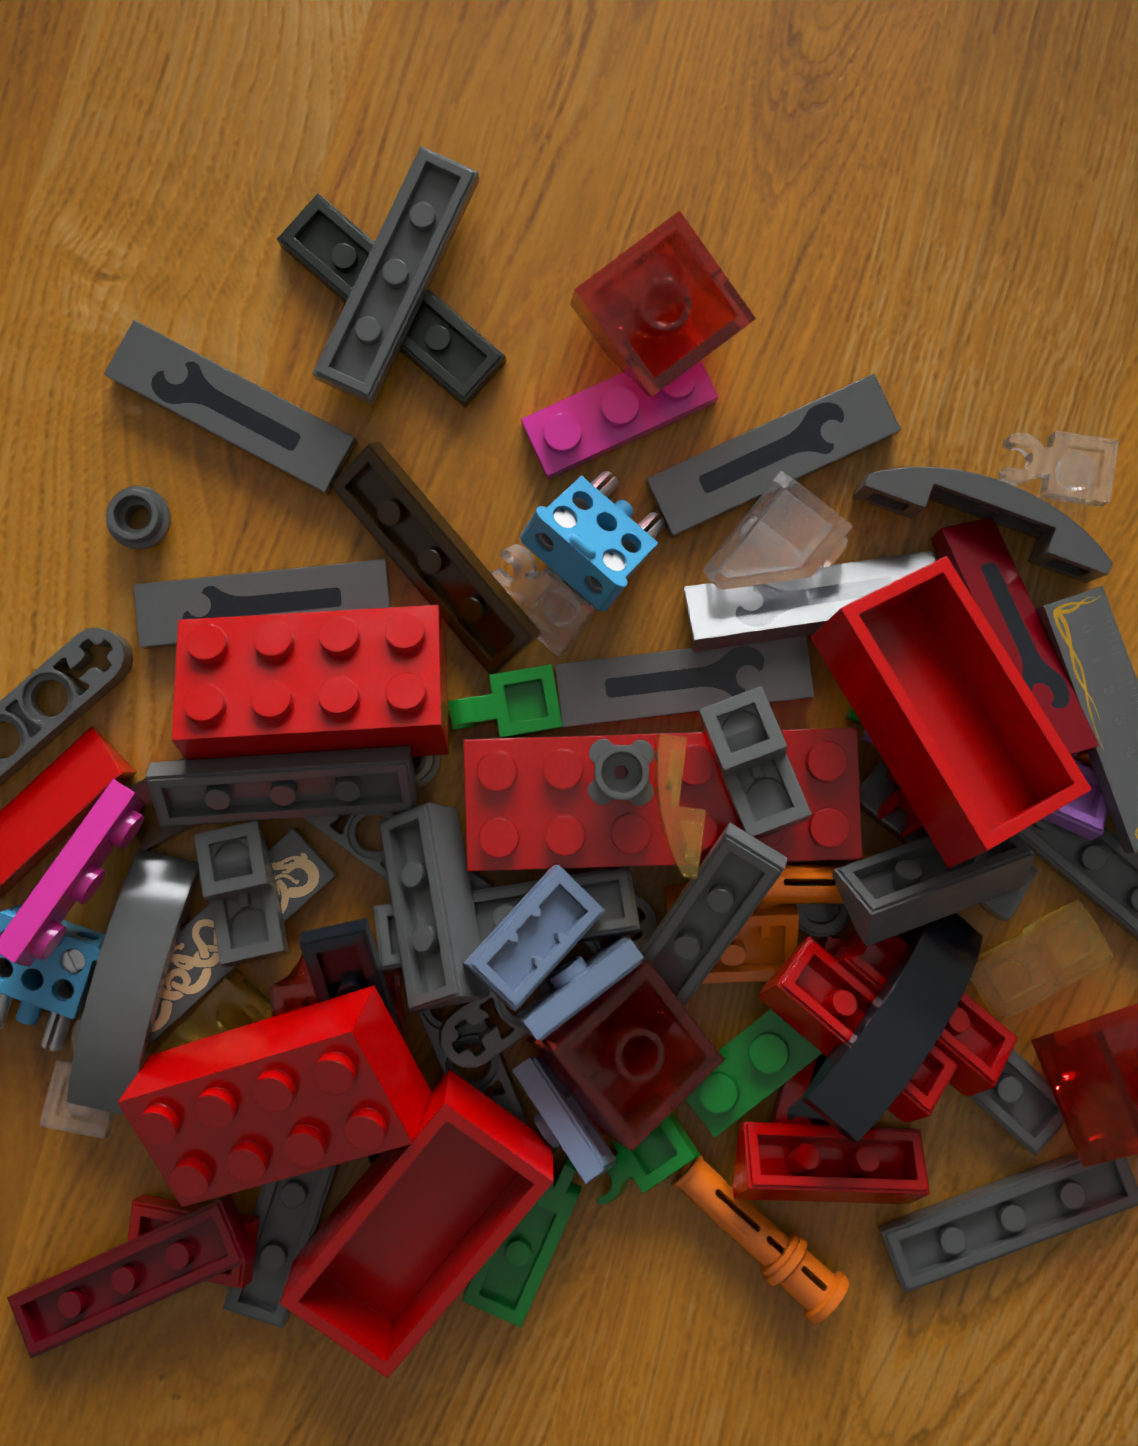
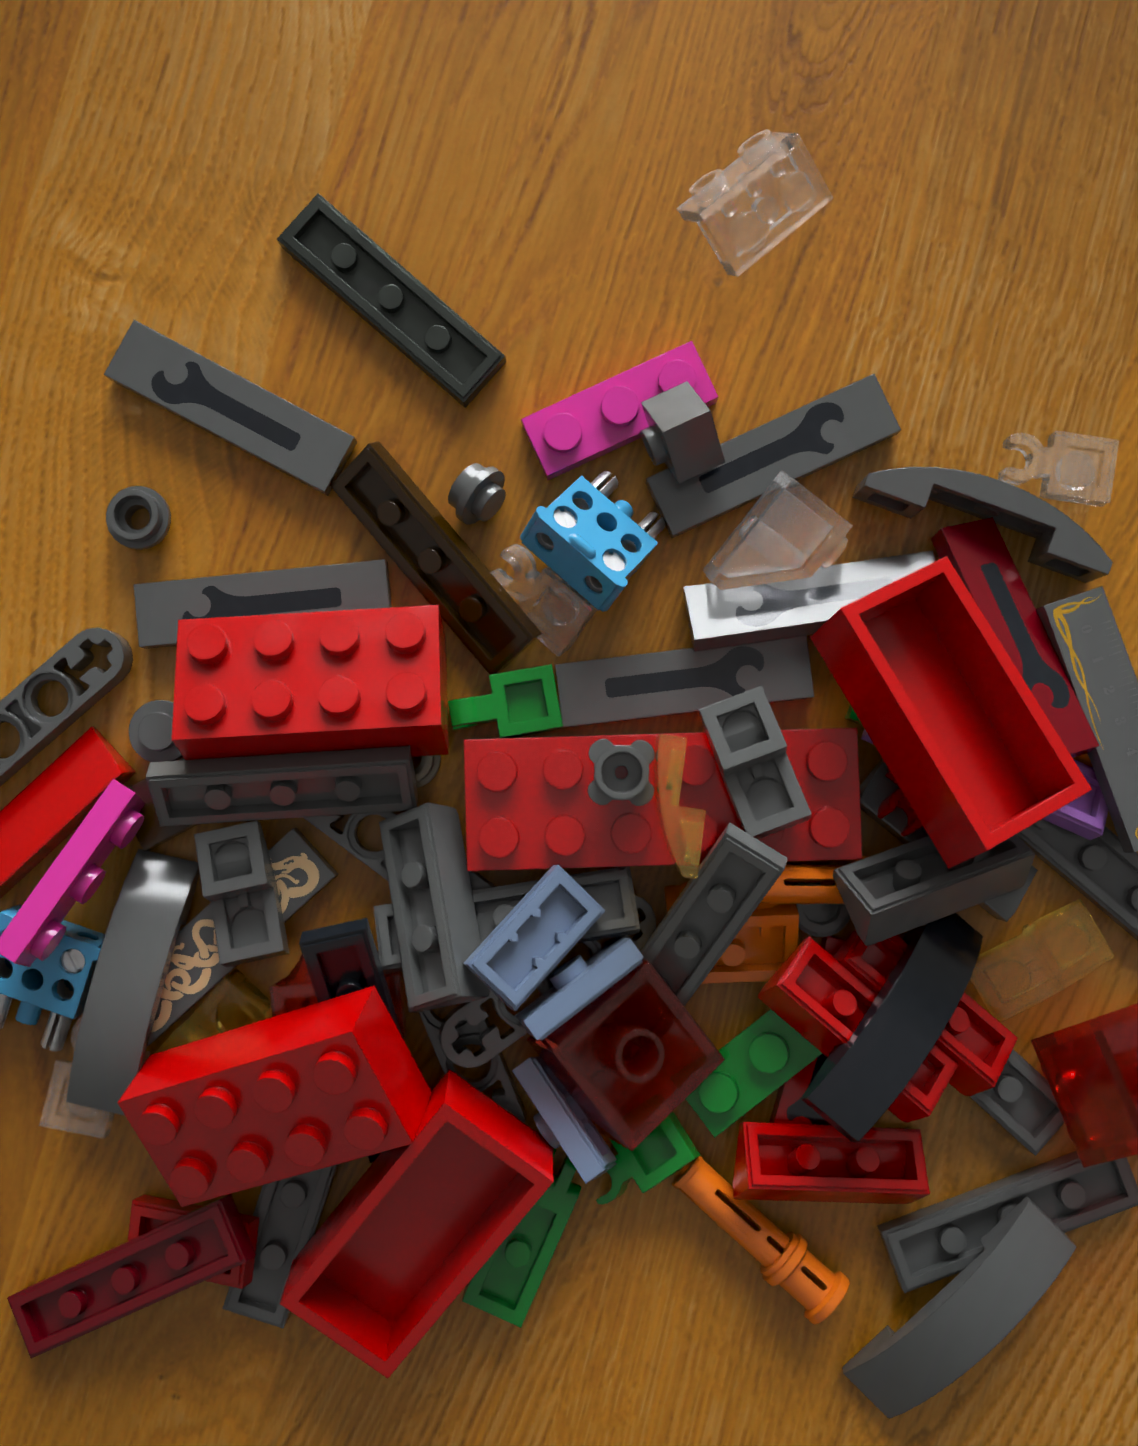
dark grey tile [312,146,479,406] -> none
clear red slope [570,211,756,398] -> none
none -> dark grey plate [129,700,182,762]
none -> dark grey plate [448,463,506,525]
none -> dark grey plate [640,381,725,484]
none -> clear bracket [677,129,834,277]
none -> dark grey slope [842,1197,1077,1419]

